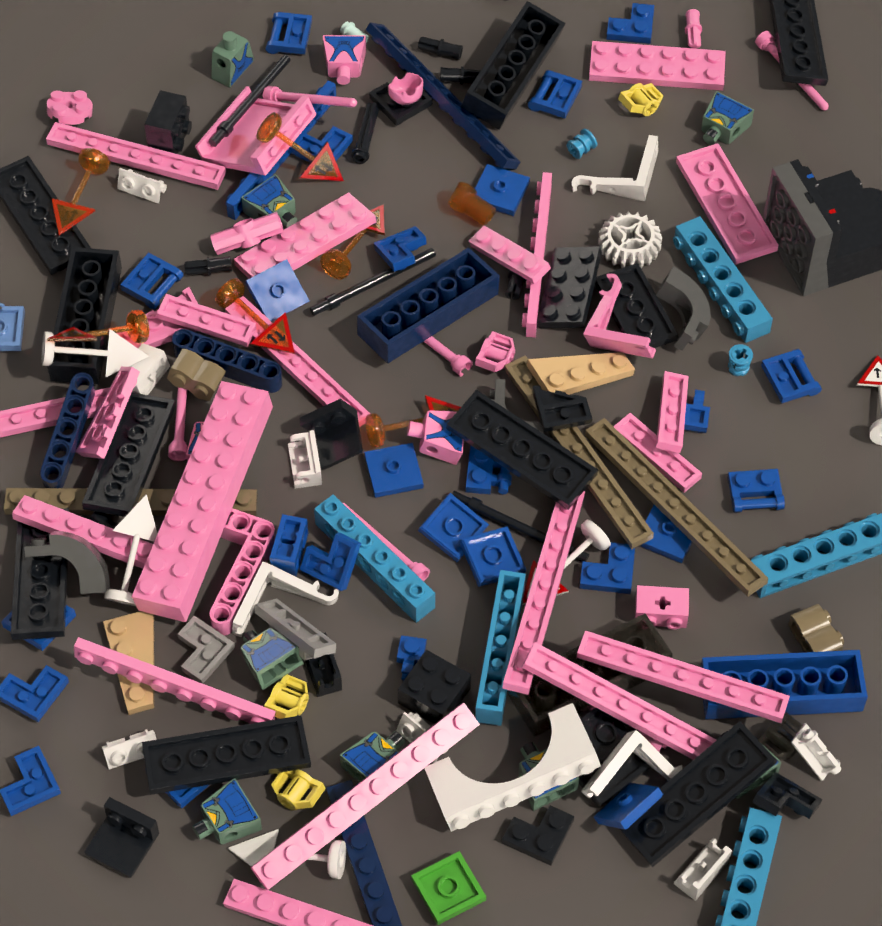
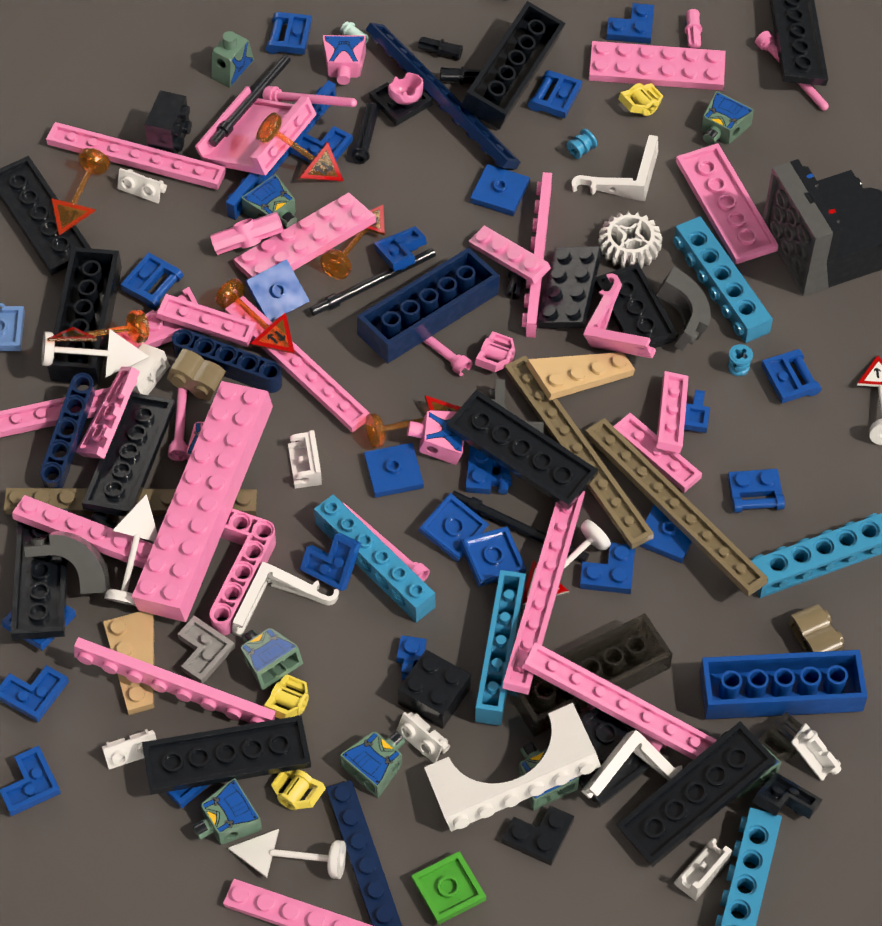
bright pink plate [47,90,93,125] -> none
black bracket [85,797,159,878] -> none
black axle [184,256,232,276] -> none
bright pink plate [250,703,480,890] -> none
light grey hinge [255,599,336,660] -> none
blue brick [270,514,309,577] -> none
black bracket [299,399,363,470] -> none
black hinge [305,632,342,697] -> none
clear orange piece [448,182,496,226] -> none
black wing [532,385,592,432] -> none
bright pink plate [577,631,790,723] -> none
blue plate [594,783,663,830] -> none
bright pink brick [635,585,689,629] -> none

